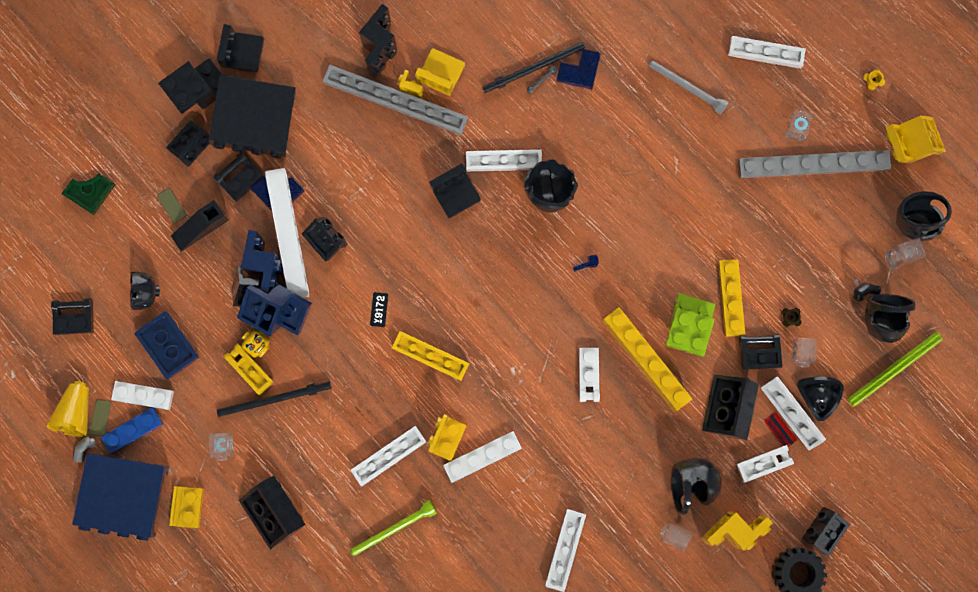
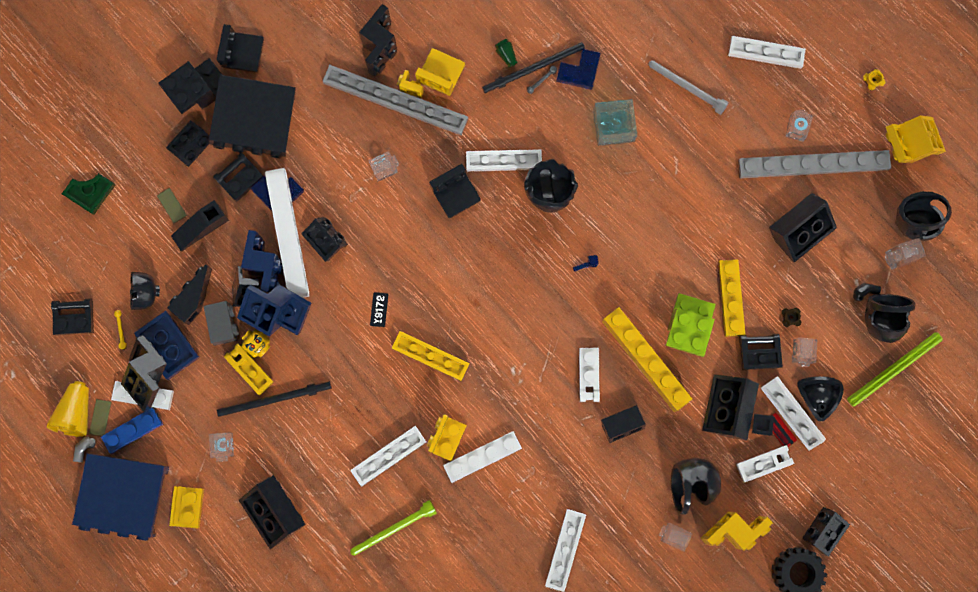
none -> yellow hinge [114,310,127,349]
none -> black bracket [121,335,167,412]
none -> black slope [167,265,212,325]
none -> dark grey brick [204,301,239,346]
none -> clear brick [368,151,399,182]
none -> dark green cone [495,39,518,68]
none -> clear light blue brick [593,99,637,146]
none -> black hinge [601,405,646,444]
none -> black plate [752,414,774,436]
none -> black slope [769,193,837,262]

